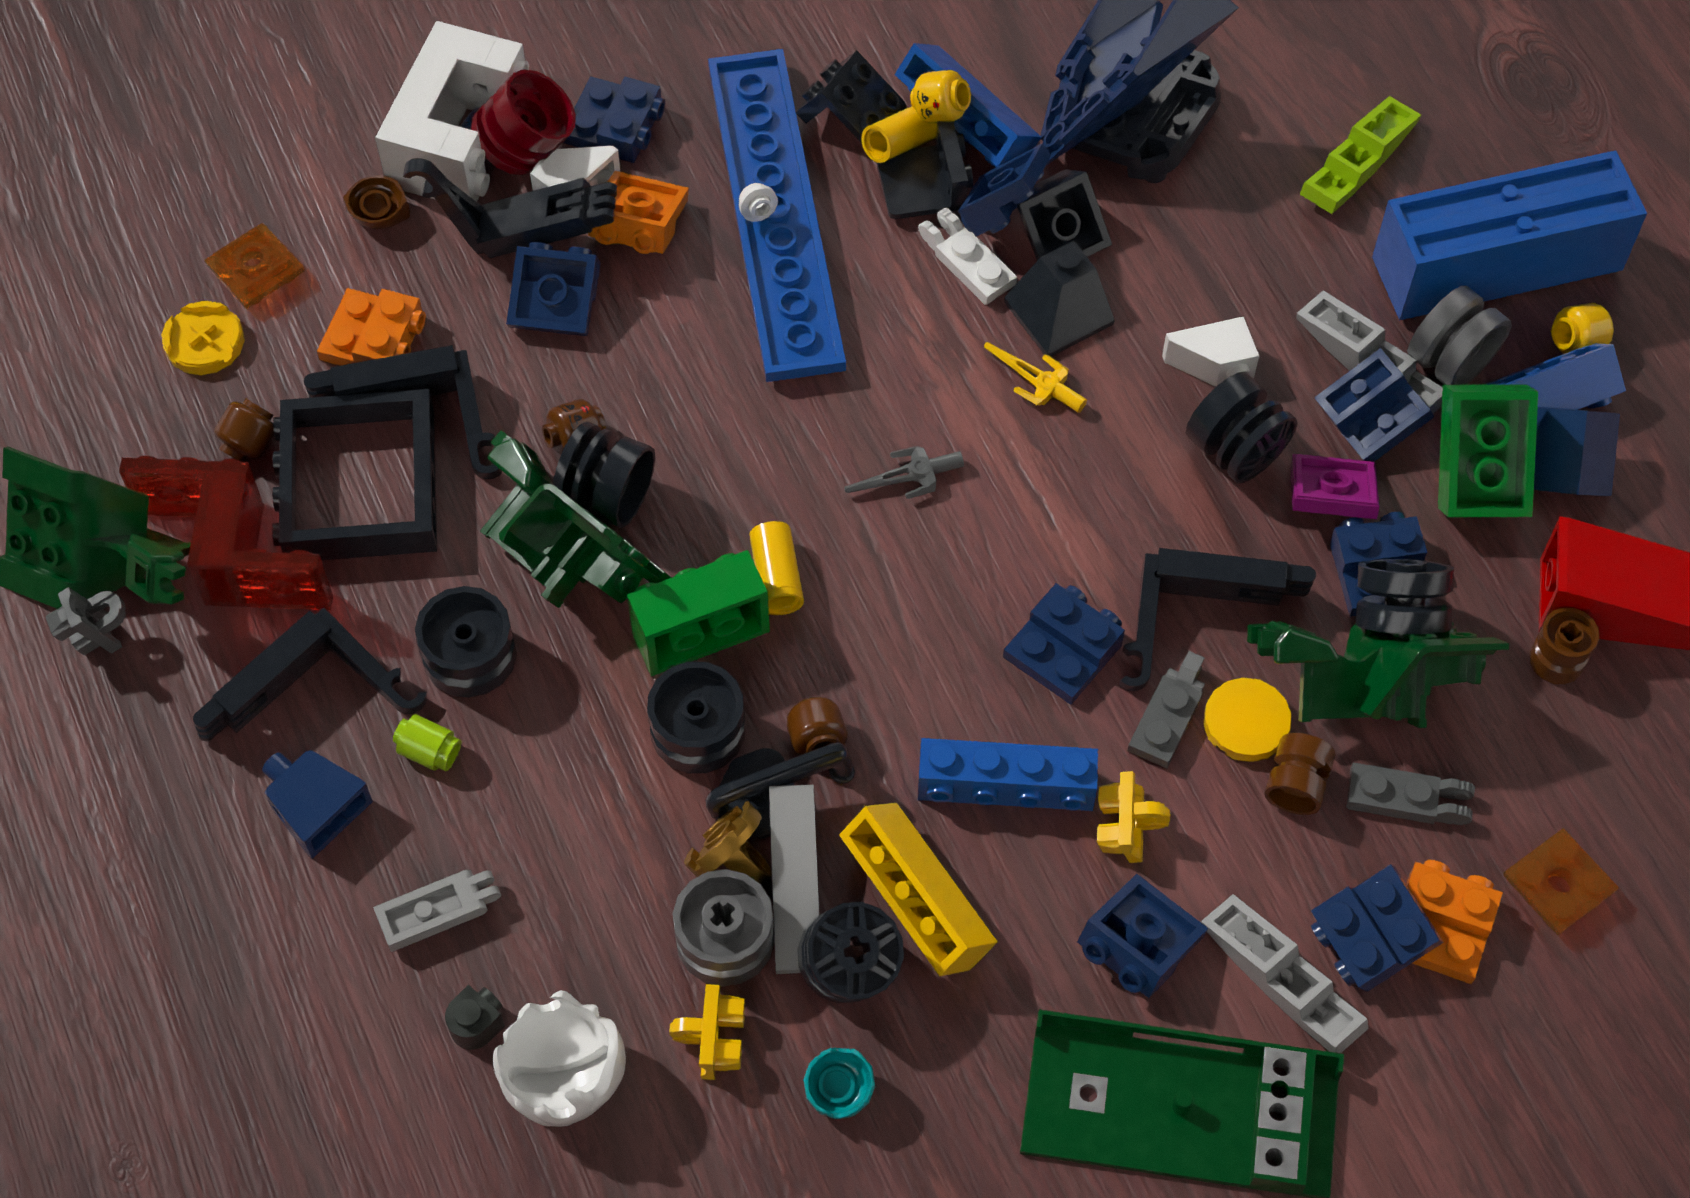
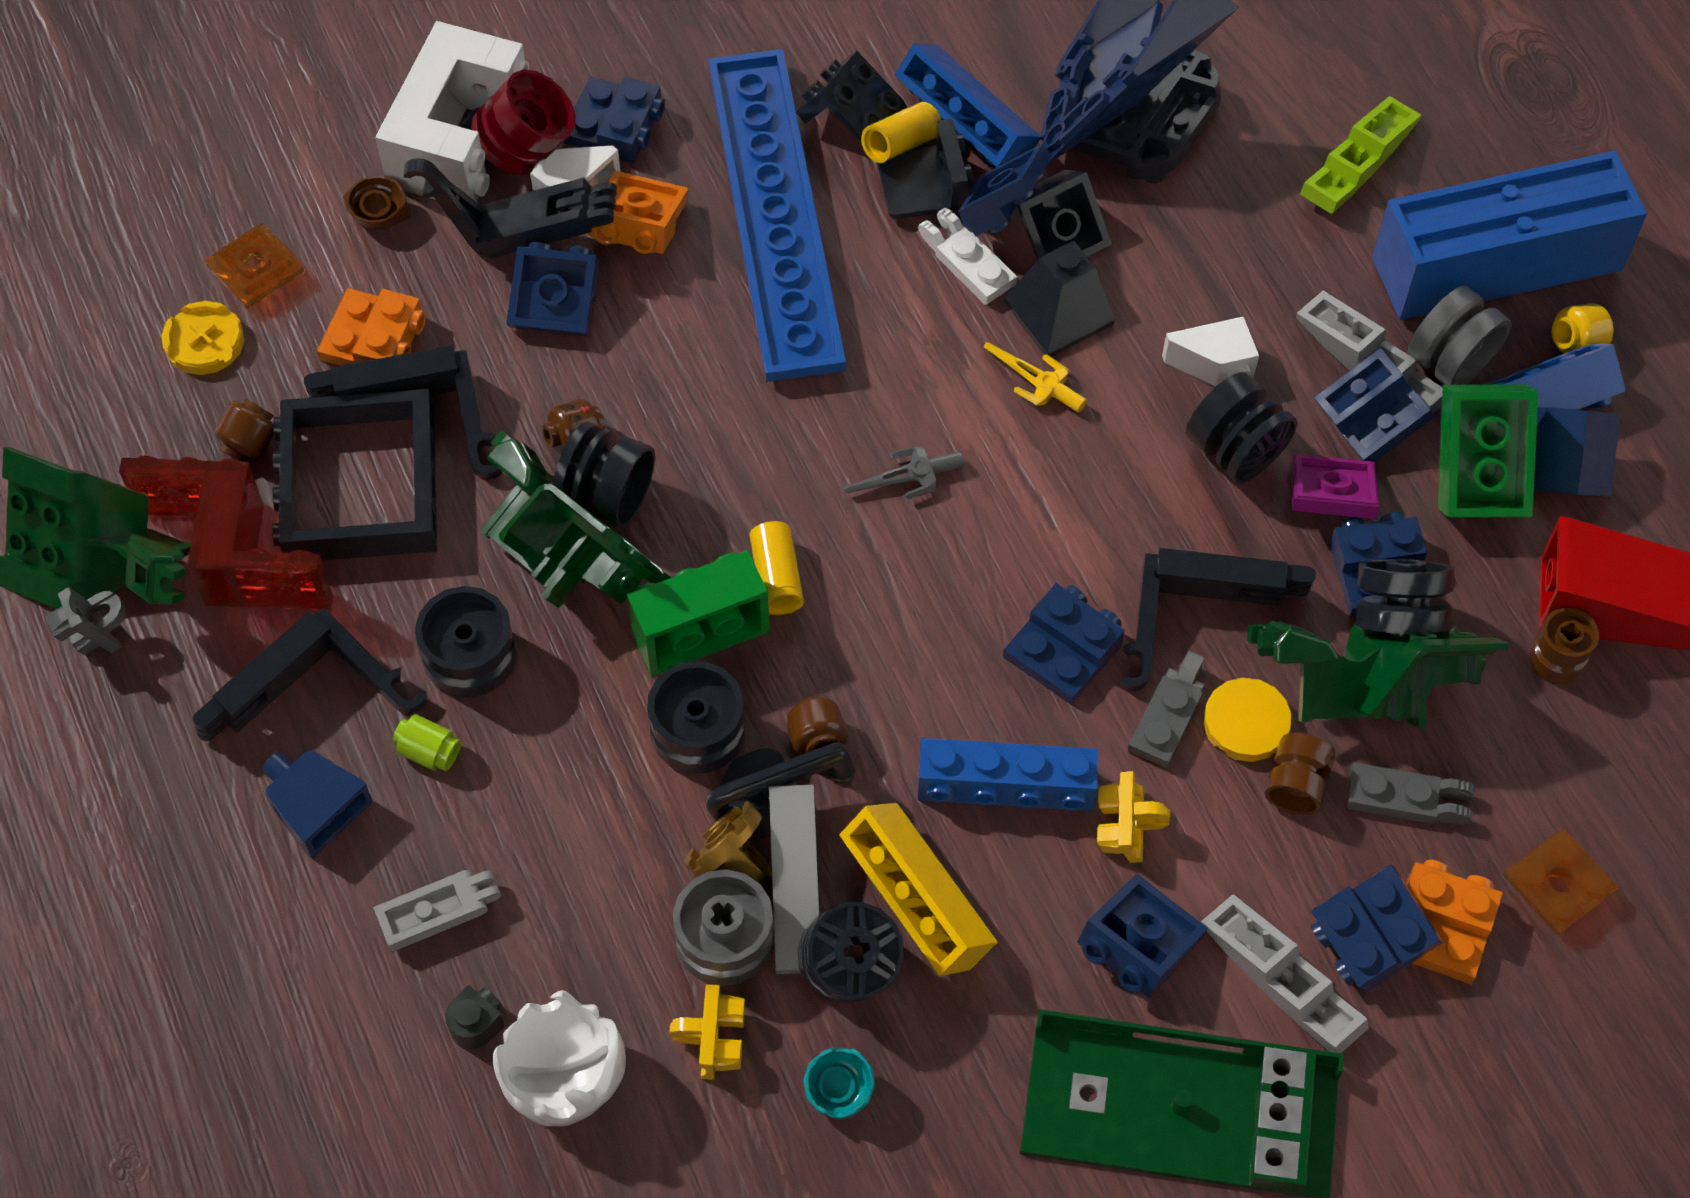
white plate [739,183,778,222] -> none
yellow head [910,70,971,123] -> none

